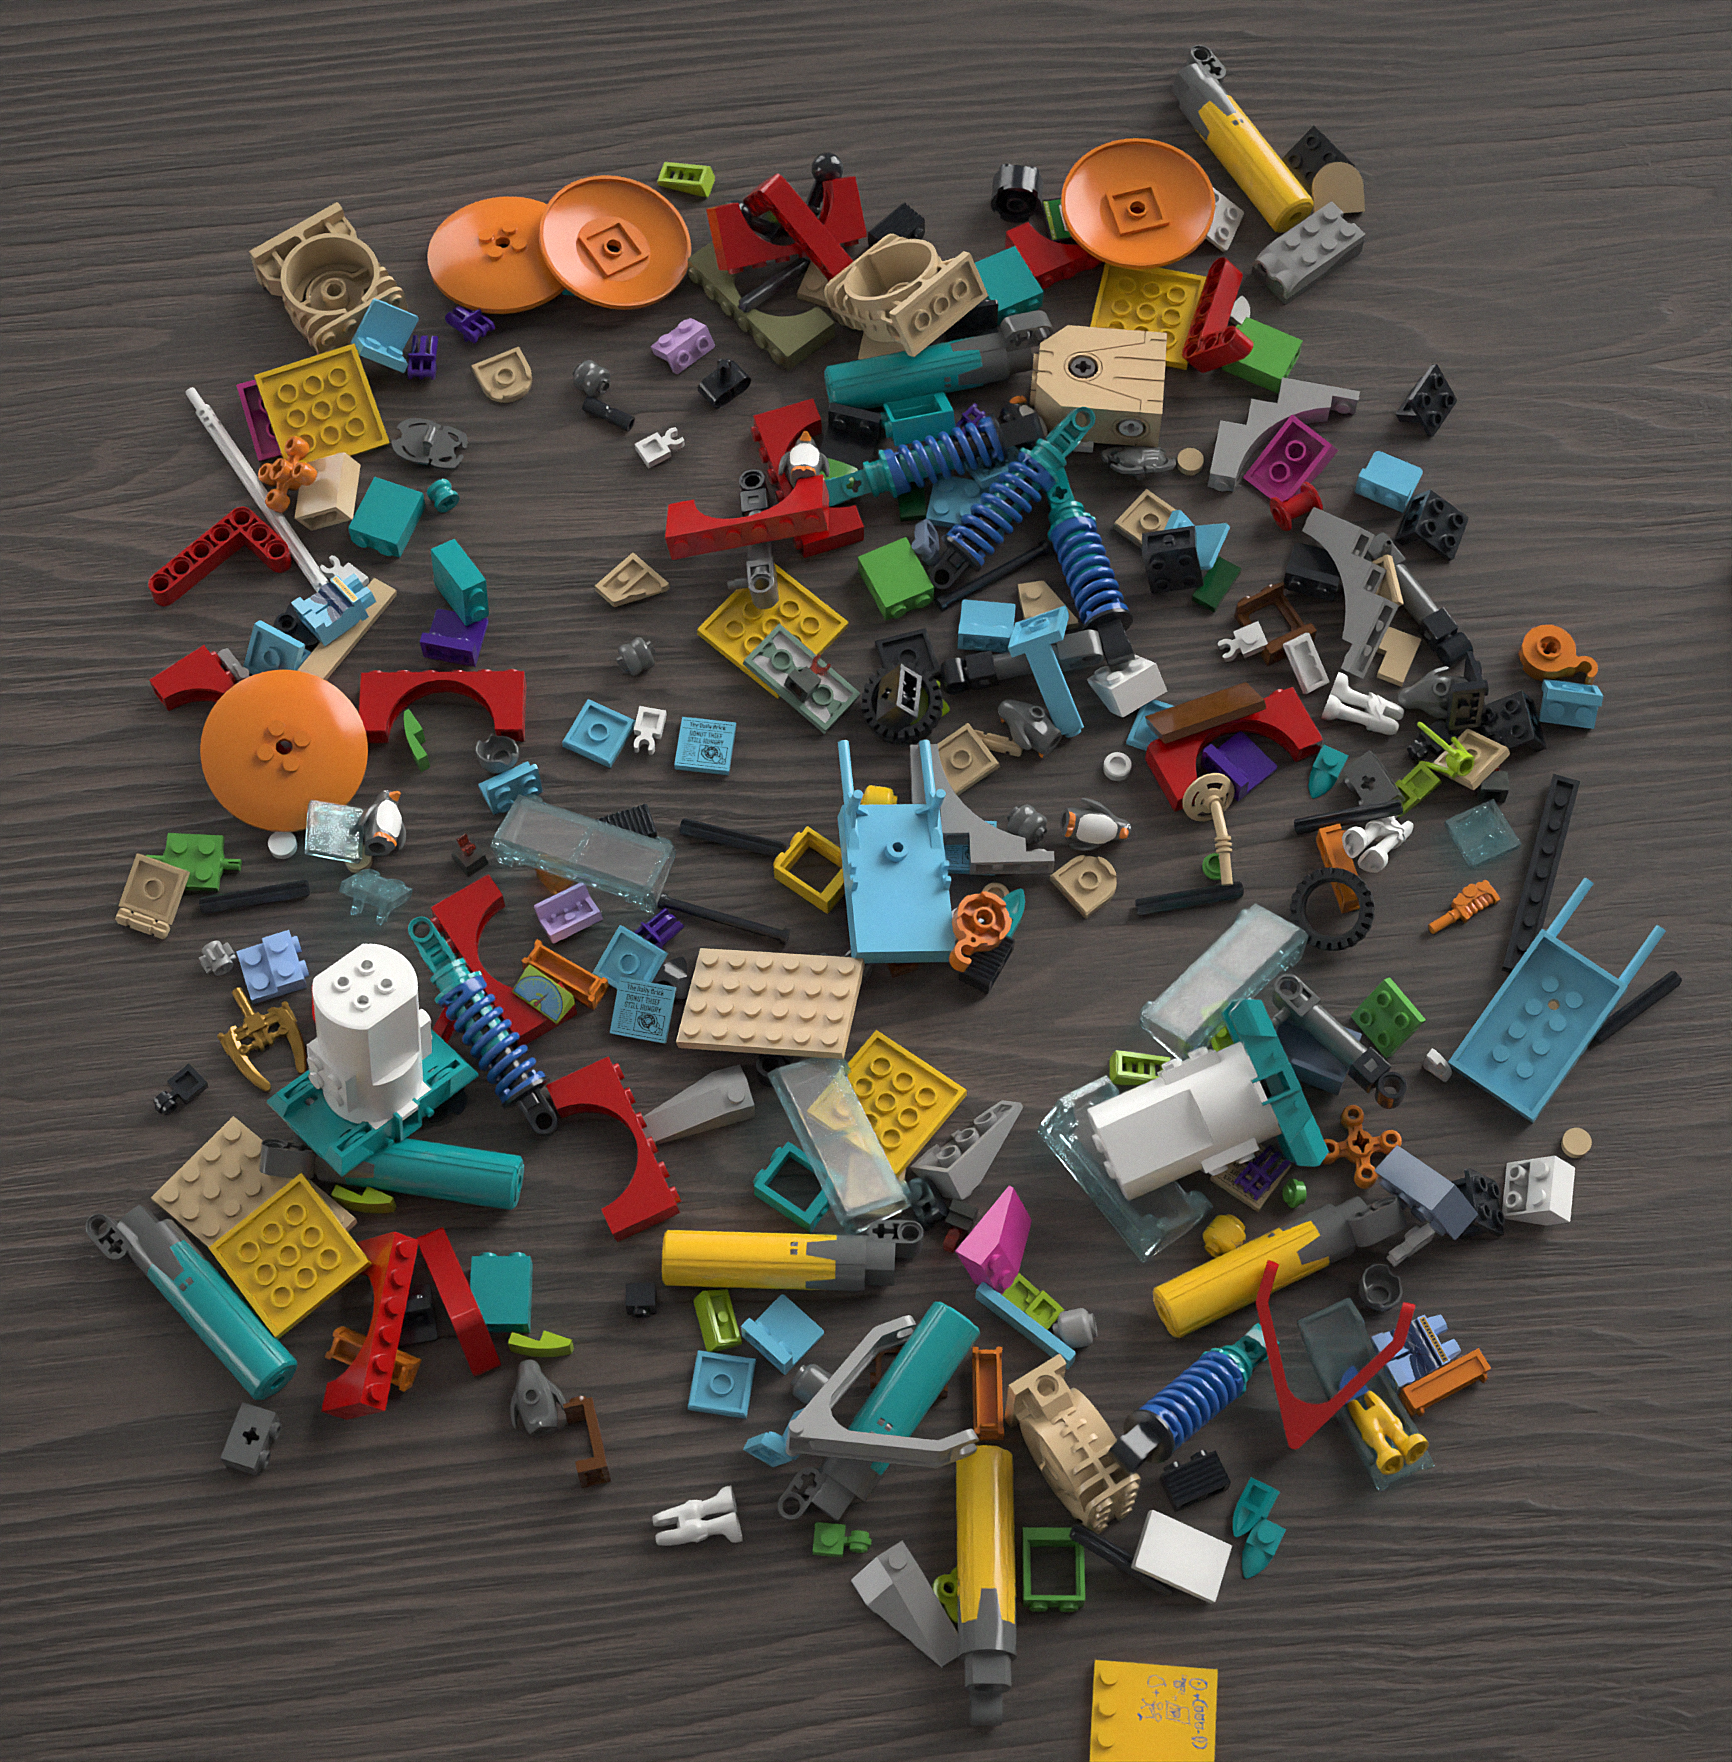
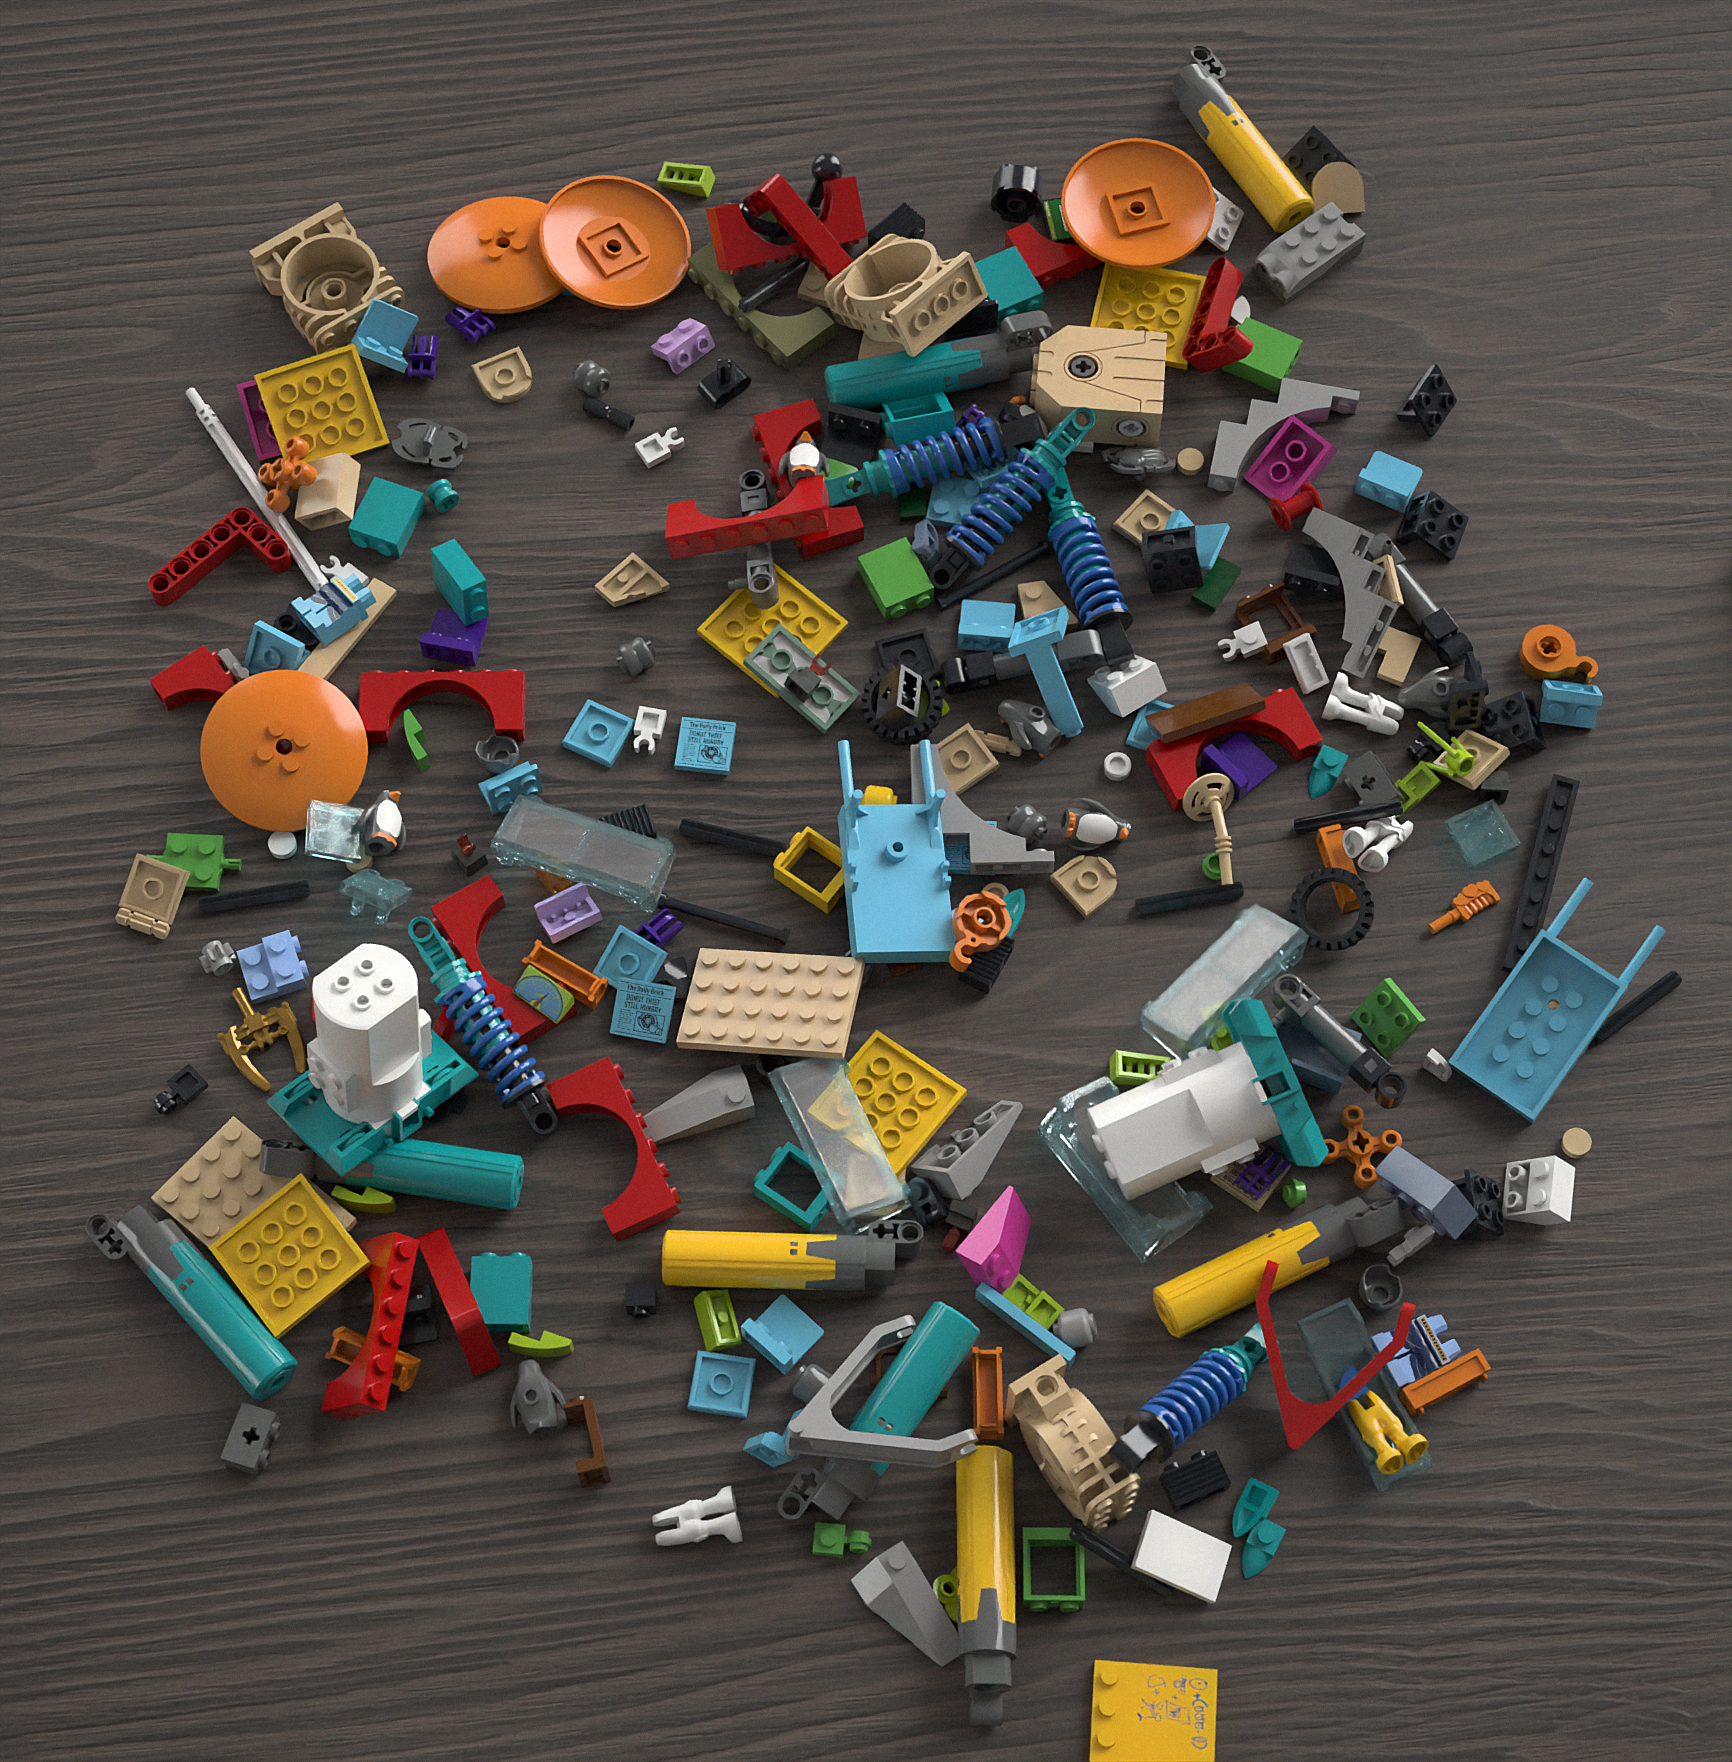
yellow head [1202,1214,1246,1258] -> none

